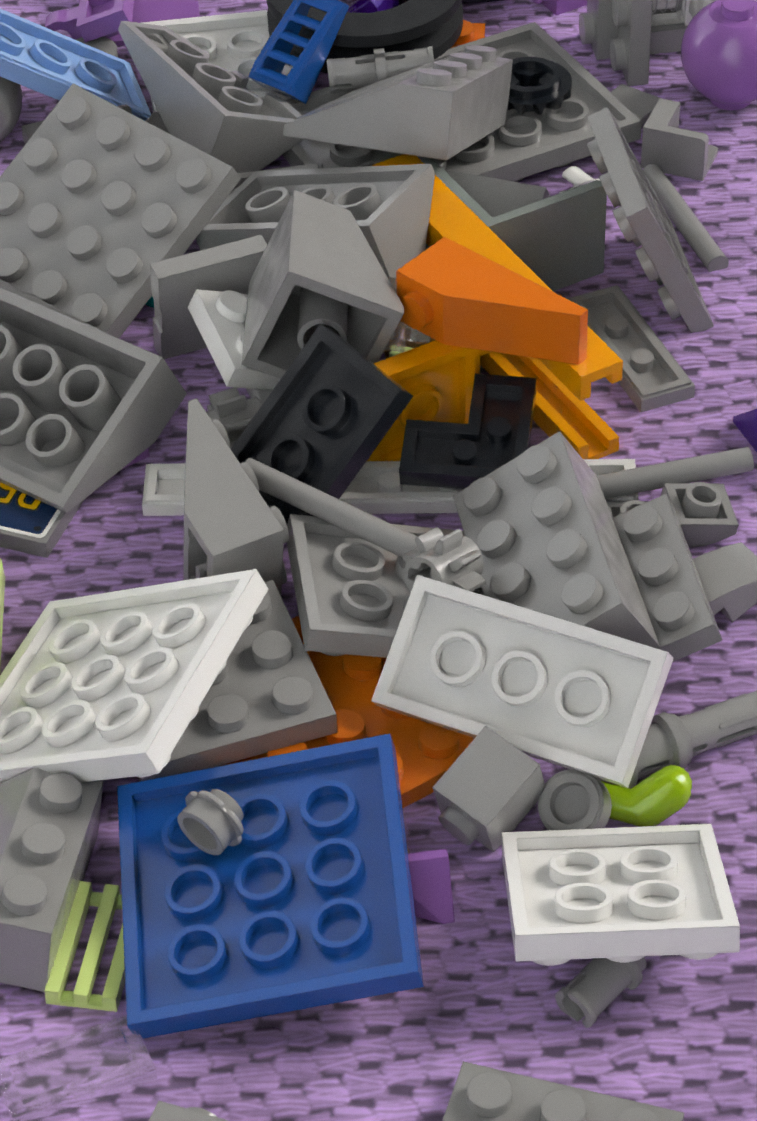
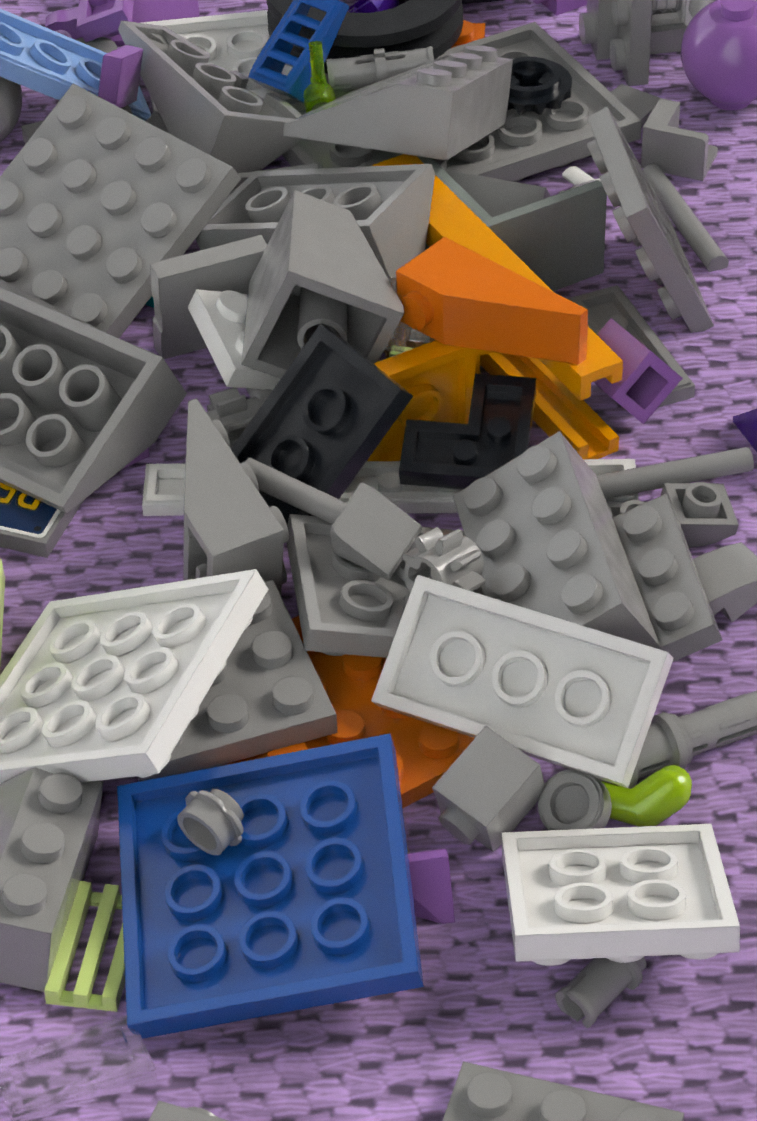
none -> medium lavender tile [98,45,143,108]
none -> clear neon green hand [303,41,336,113]
none -> light grey slope [330,482,422,580]
none -> medium lavender brick [594,318,683,424]

